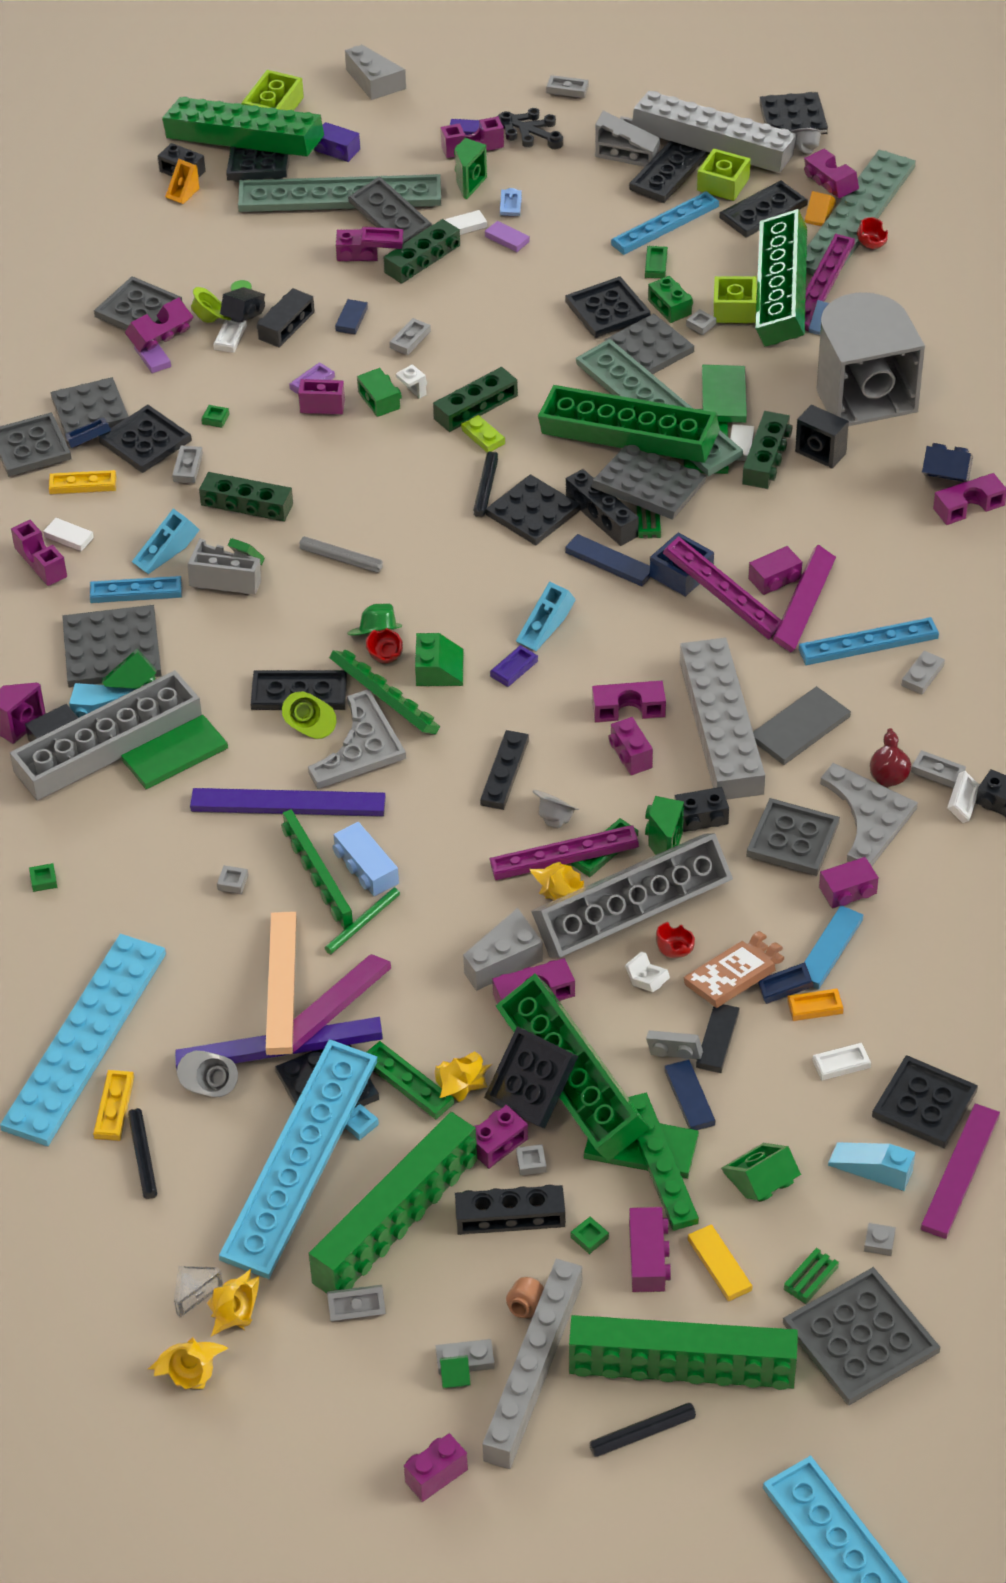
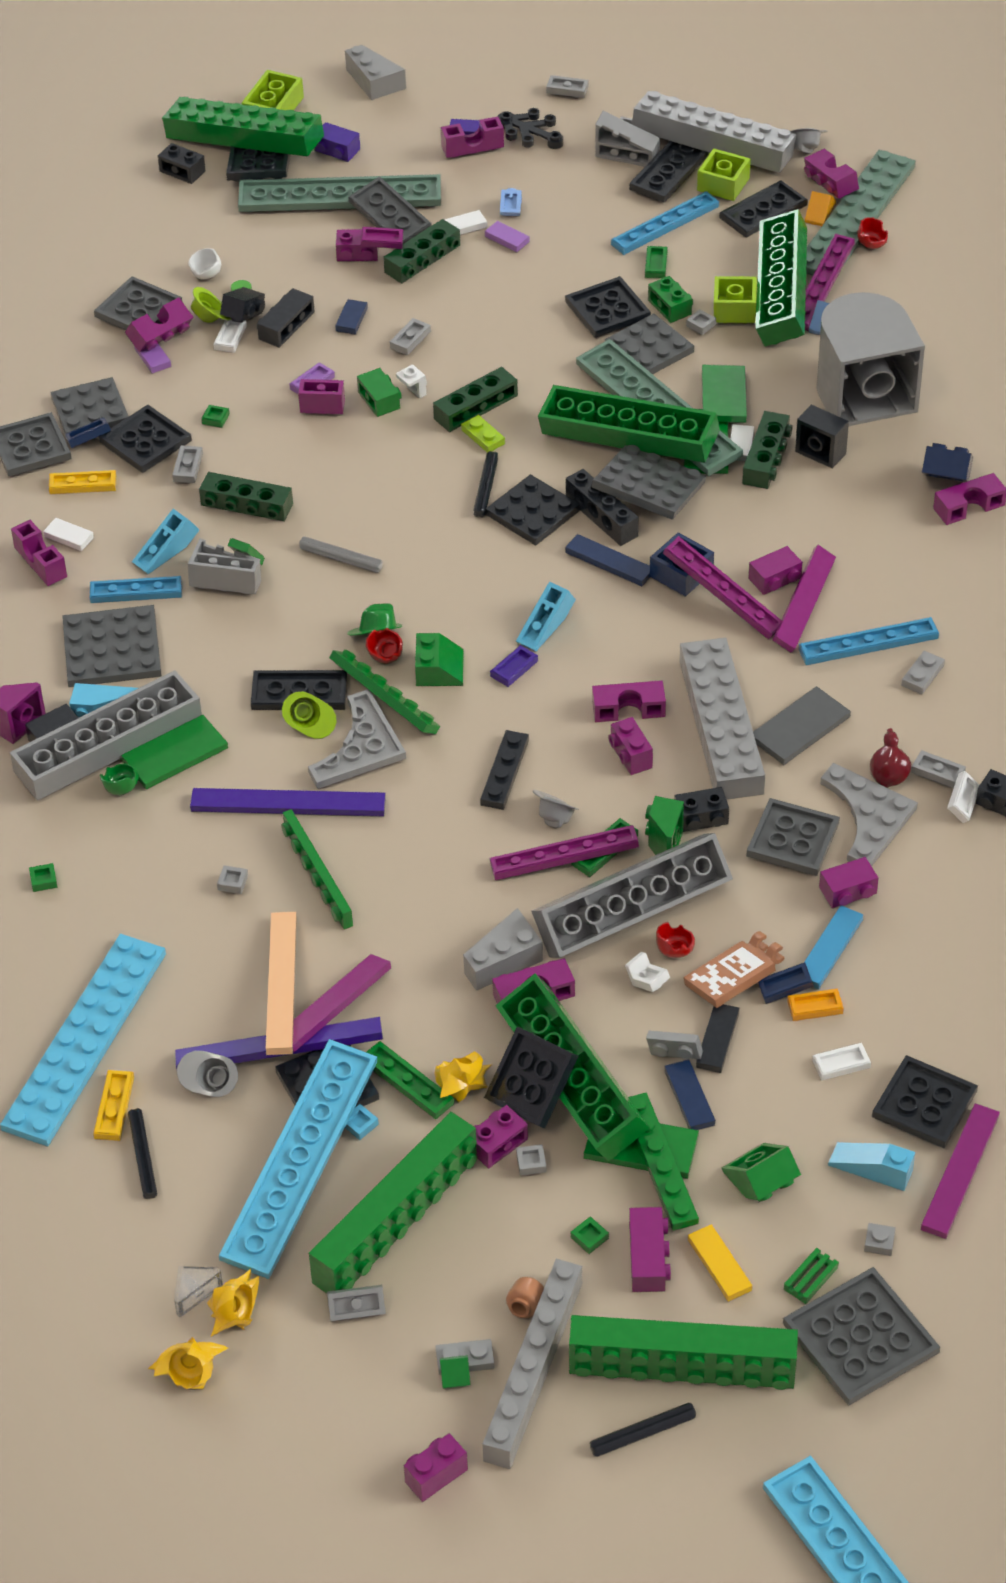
green slope [102,648,156,689] -> none
light orange slope [165,159,200,204] -> none
green bar [325,887,400,955] -> none
light blue brick [333,821,399,896] -> none
green slope [454,138,487,199] -> none
black brick [455,1184,566,1235] -> none
yellow hair [529,862,584,901] -> none
green tile [636,505,661,538] -> none
black plate [759,92,828,134] -> none
none -> green hair [100,763,139,795]
none -> white hair [188,248,222,280]

